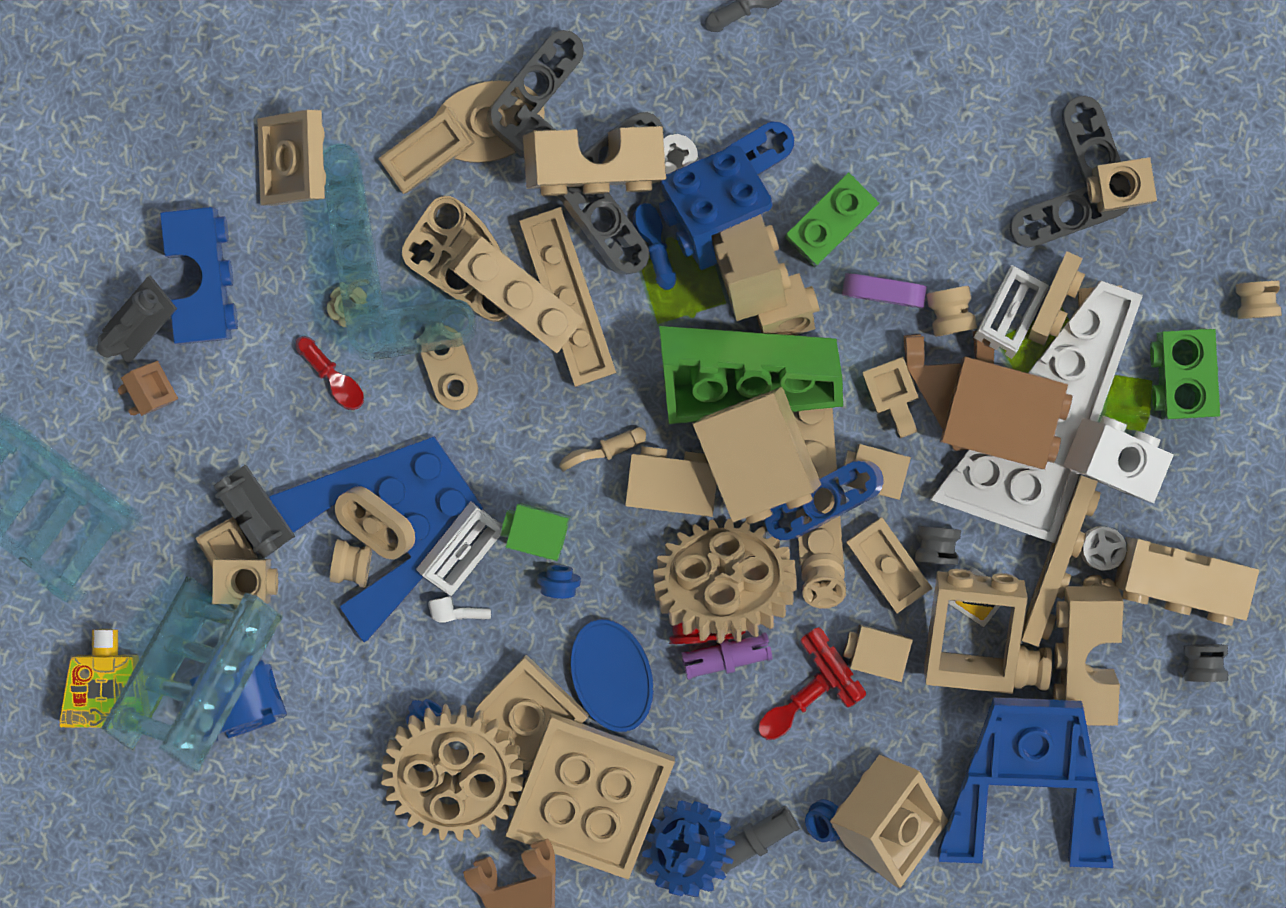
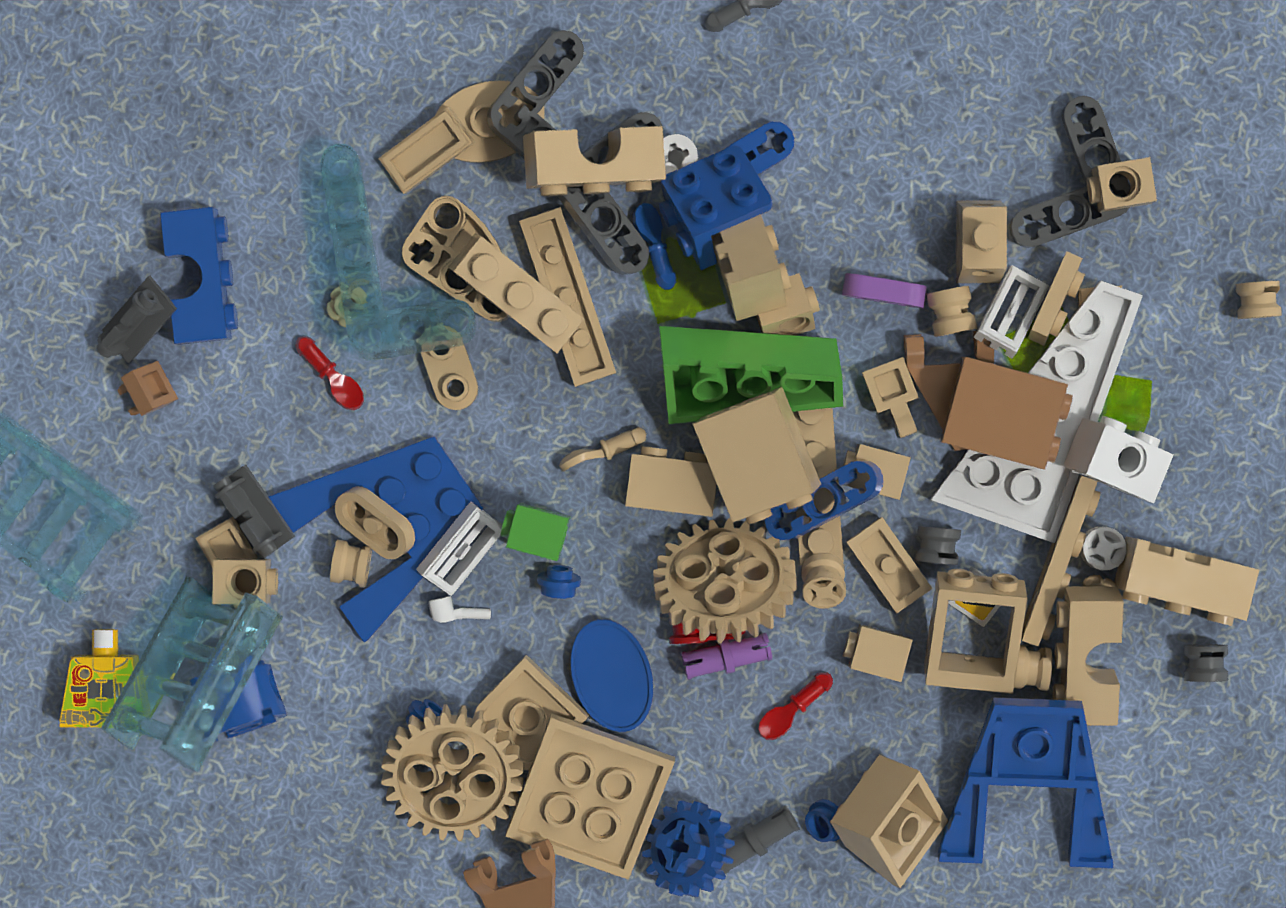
tan plate [257,110,326,206] -> none
bright green brick [784,172,880,268] -> none
red axle [800,627,866,708] -> none
bright green brick [1150,329,1220,420] -> none
none -> tan torso [956,200,1007,283]

